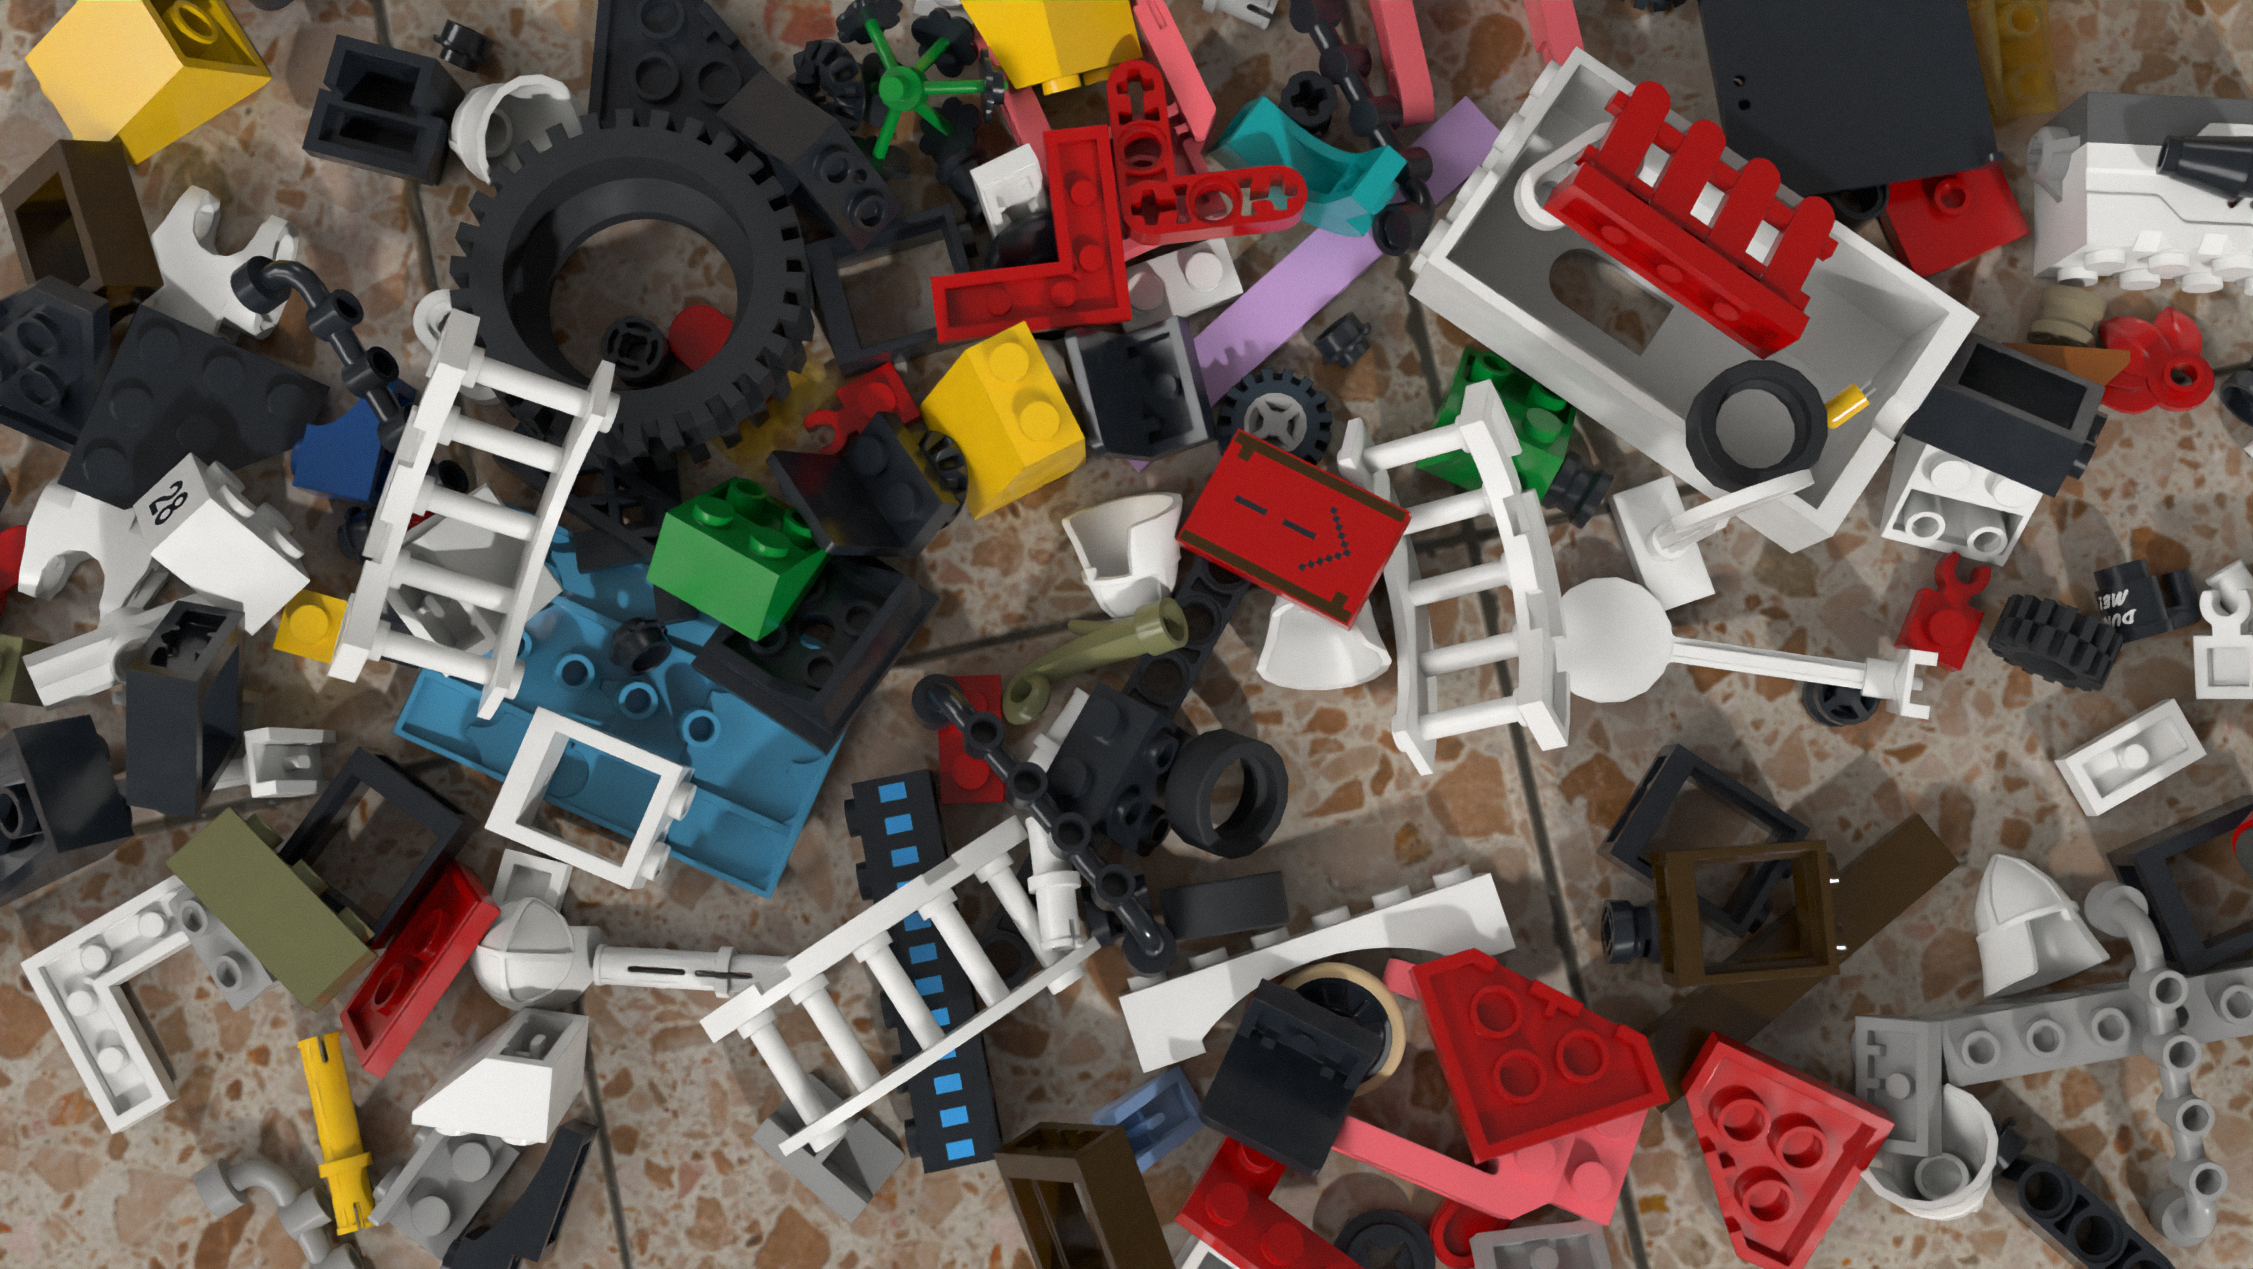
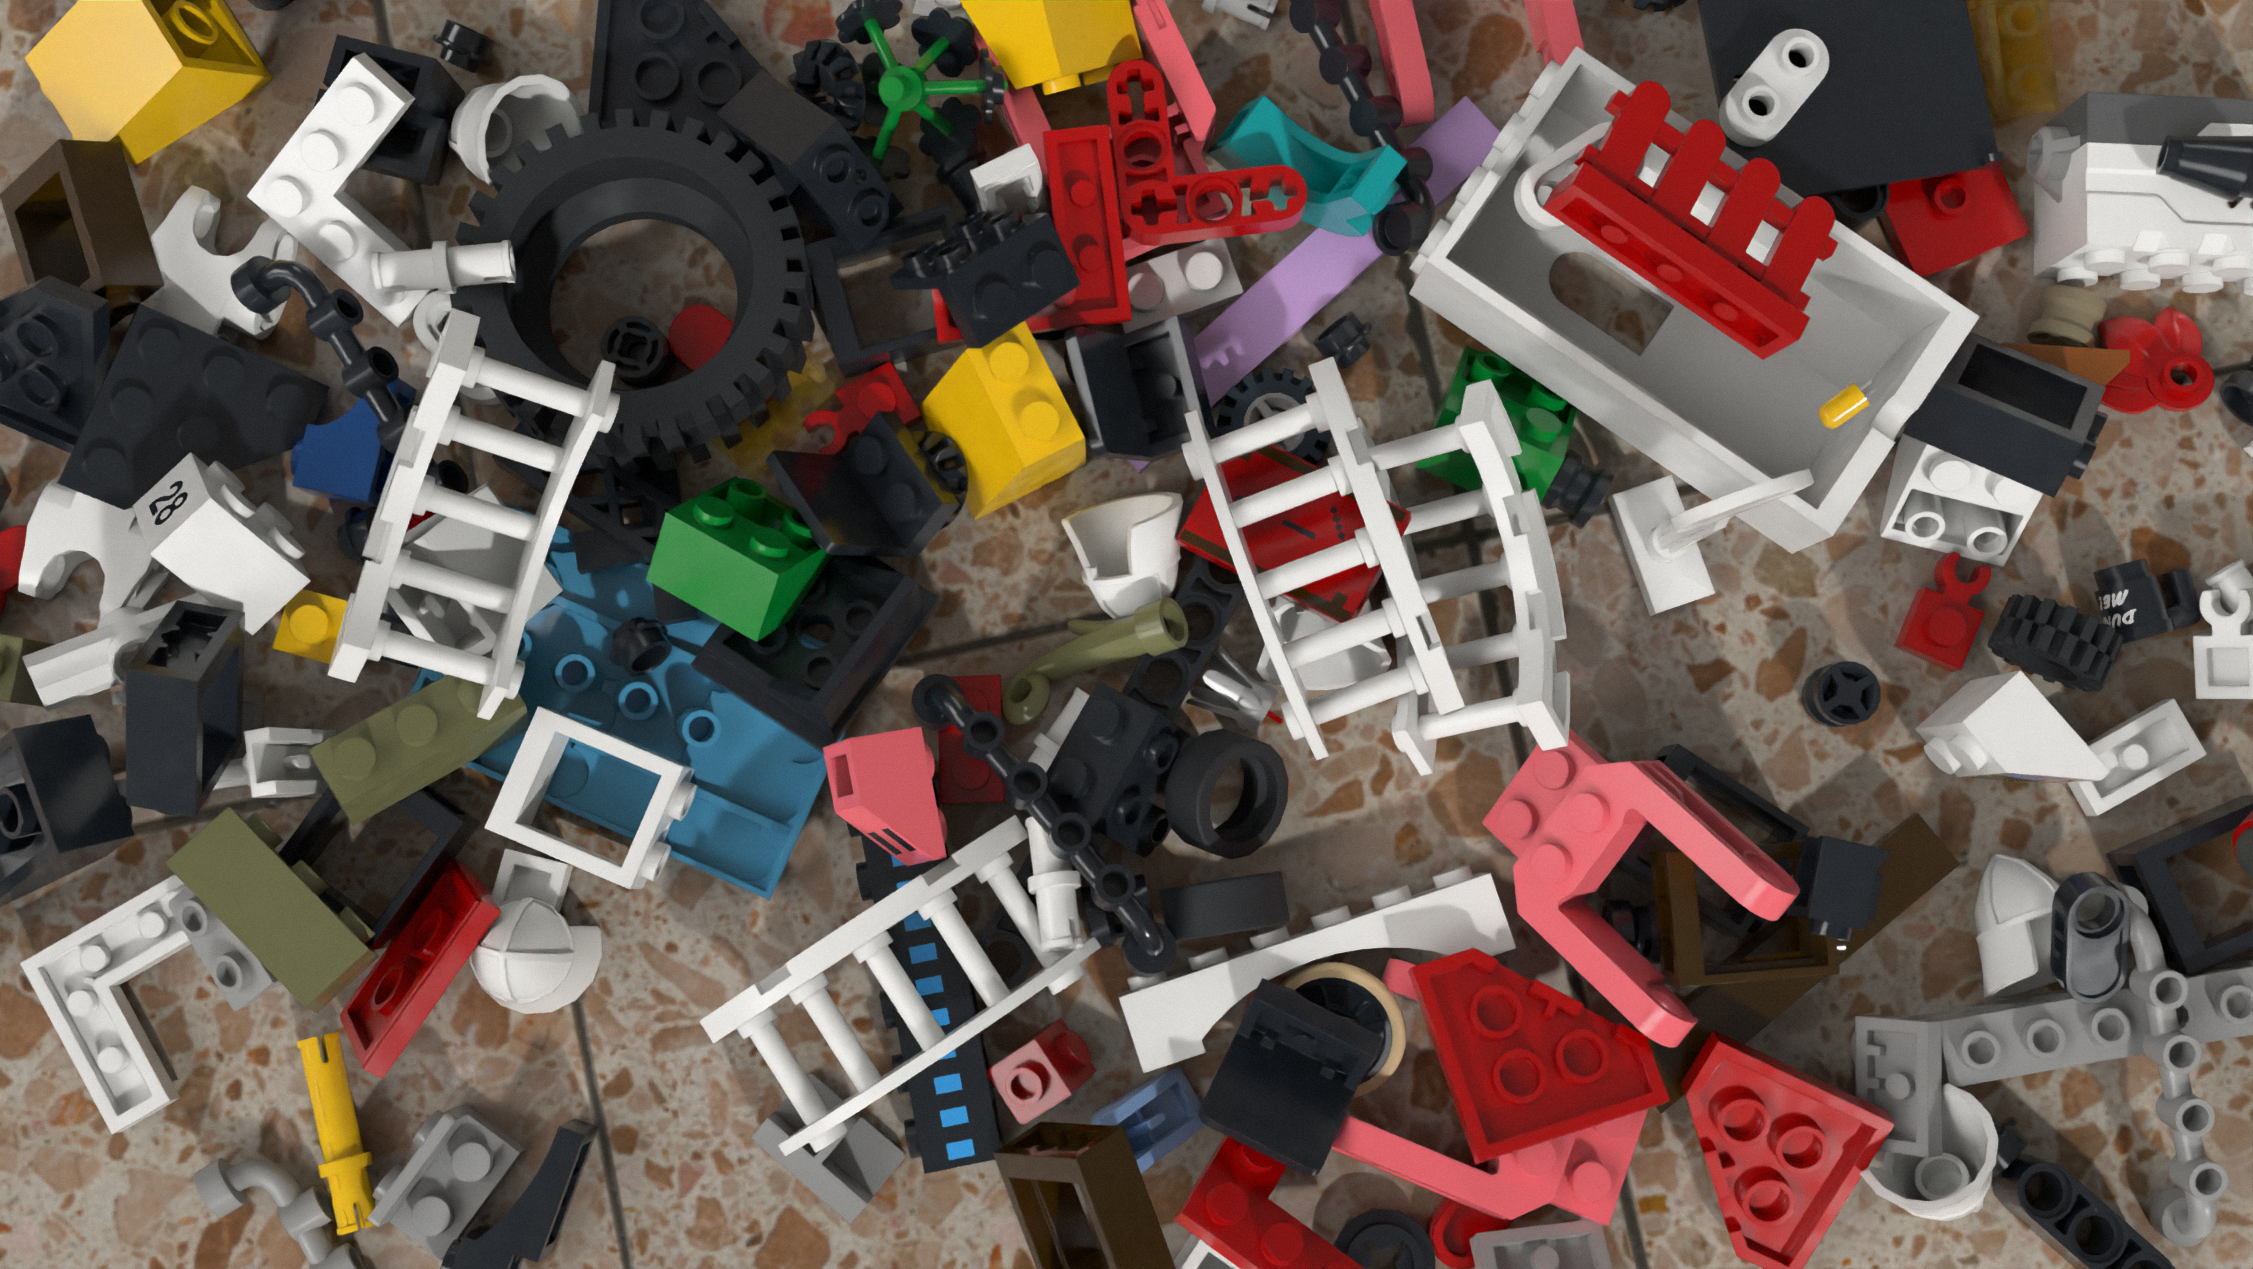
white slope [412,1007,589,1146] -> none
white pin [593,944,793,999] -> none
black bush [1278,71,1338,140] -> none
white piece [1555,577,1938,719] -> none
black tyre [1685,360,1828,493] -> none
none -> white plate [247,52,434,328]
none -> olive brick [309,652,530,826]
none -> white pin [371,240,516,295]
none -> coral slope [823,726,947,866]
none -> black bracket [888,208,1081,349]
none -> red bracket [987,1017,1097,1124]
none -> white fence [1181,356,1465,760]
none -> flat silver piece [1186,645,1283,733]
none -> coral plate [1482,728,1800,1048]
none -> white plate [1719,29,1829,147]
none -> black window [1787,836,1891,941]
none -> white slope [1915,670,2111,784]
none -> black piece [2050,872,2130,1004]

